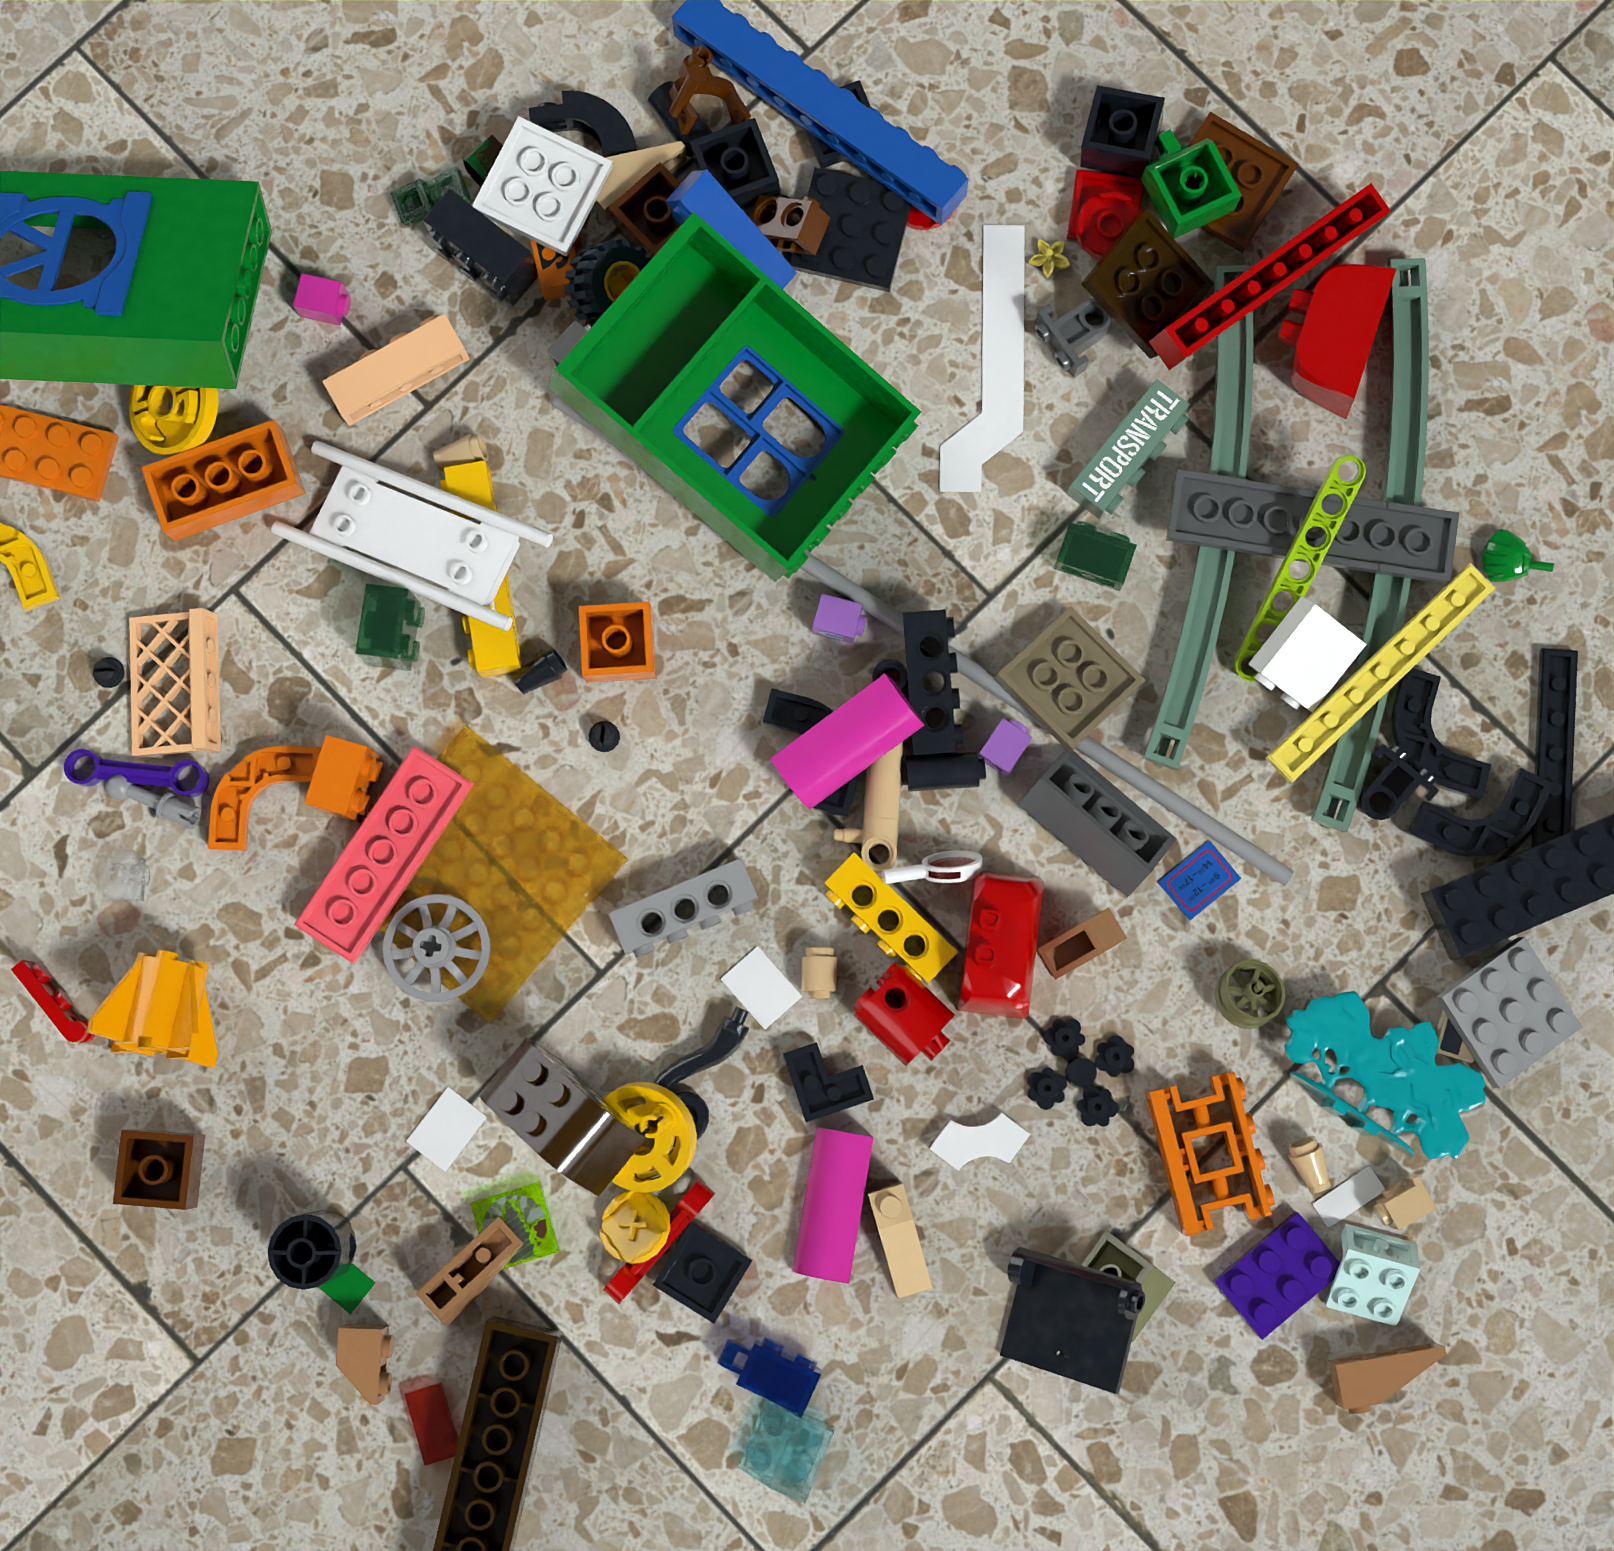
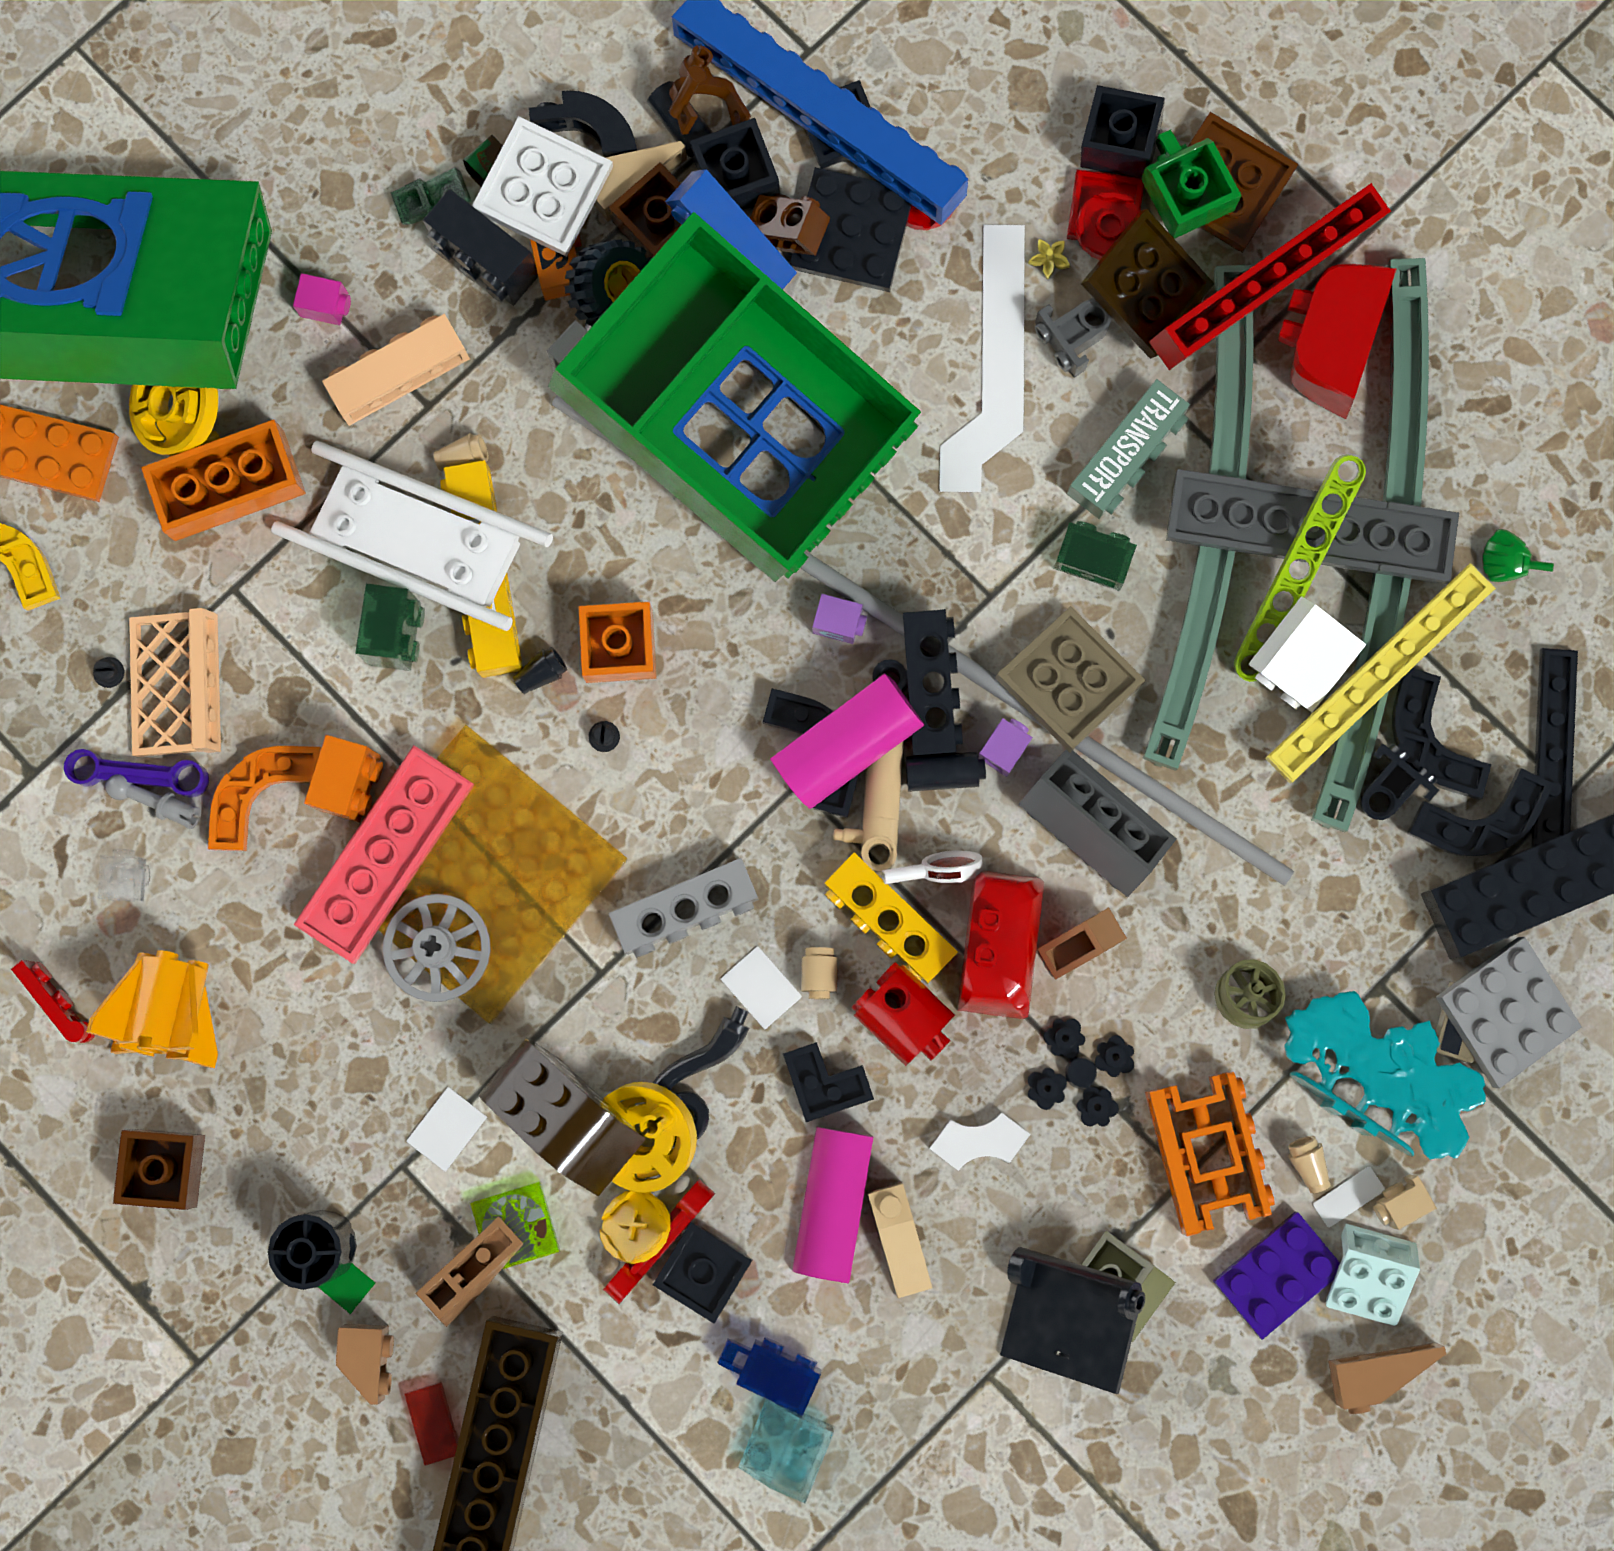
blue sticker [1158,840,1241,921] -> none

